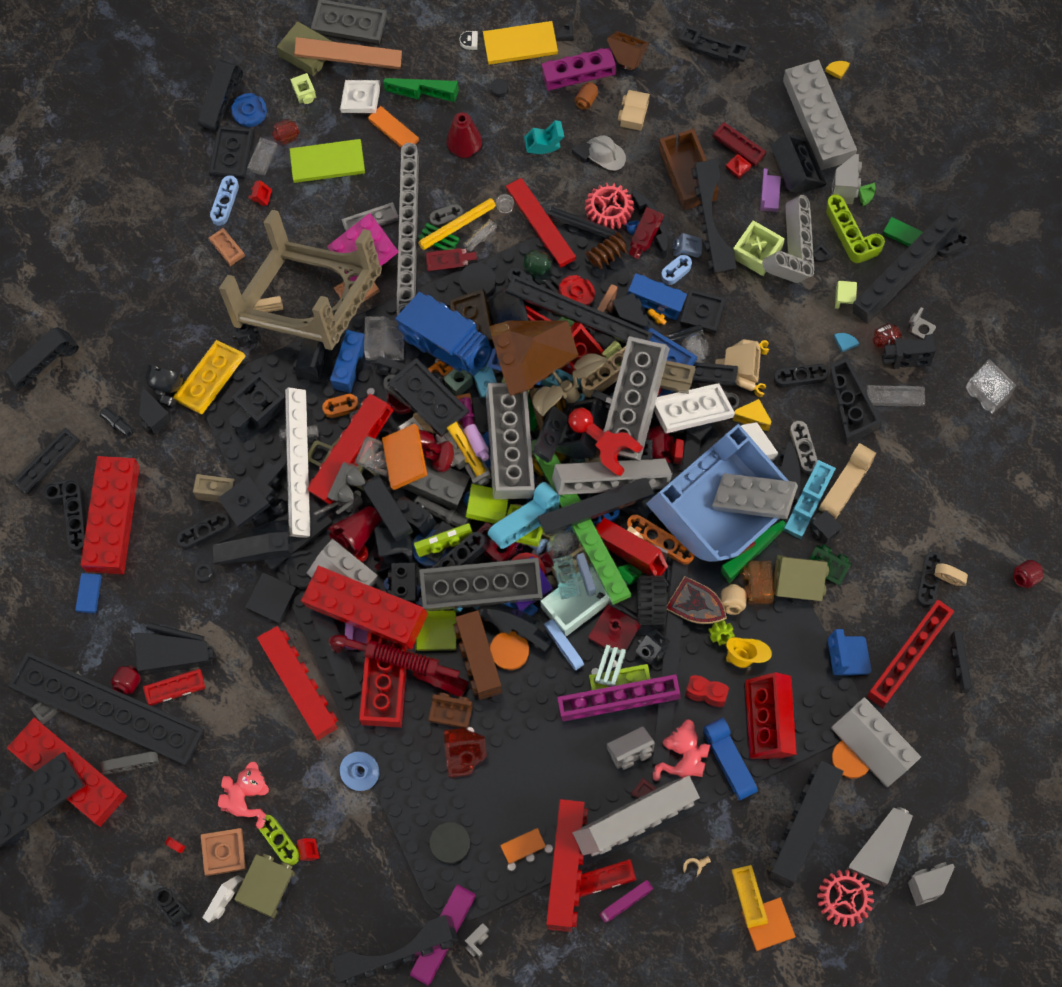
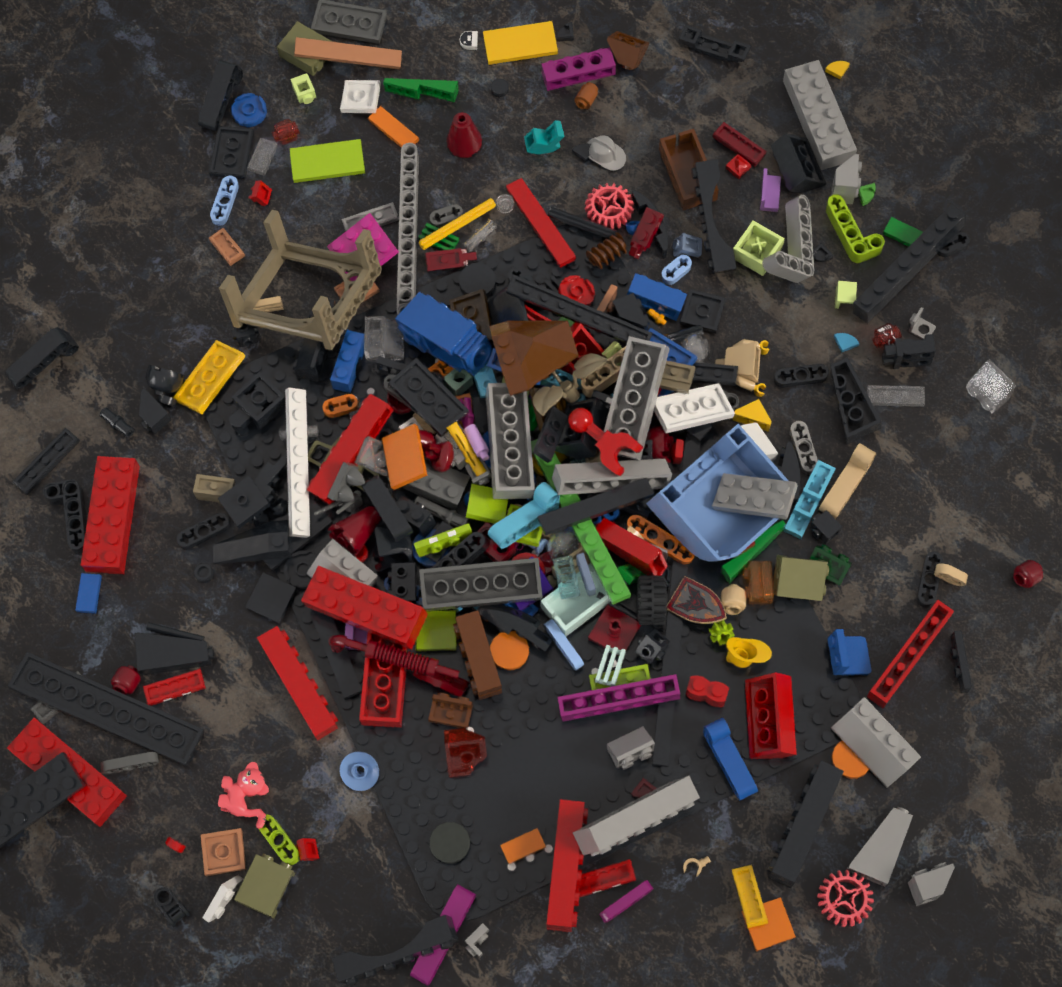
clear green head [523,250,551,276] -> none
tan brick [618,90,650,131] -> none
coral animal [652,719,711,781] -> none

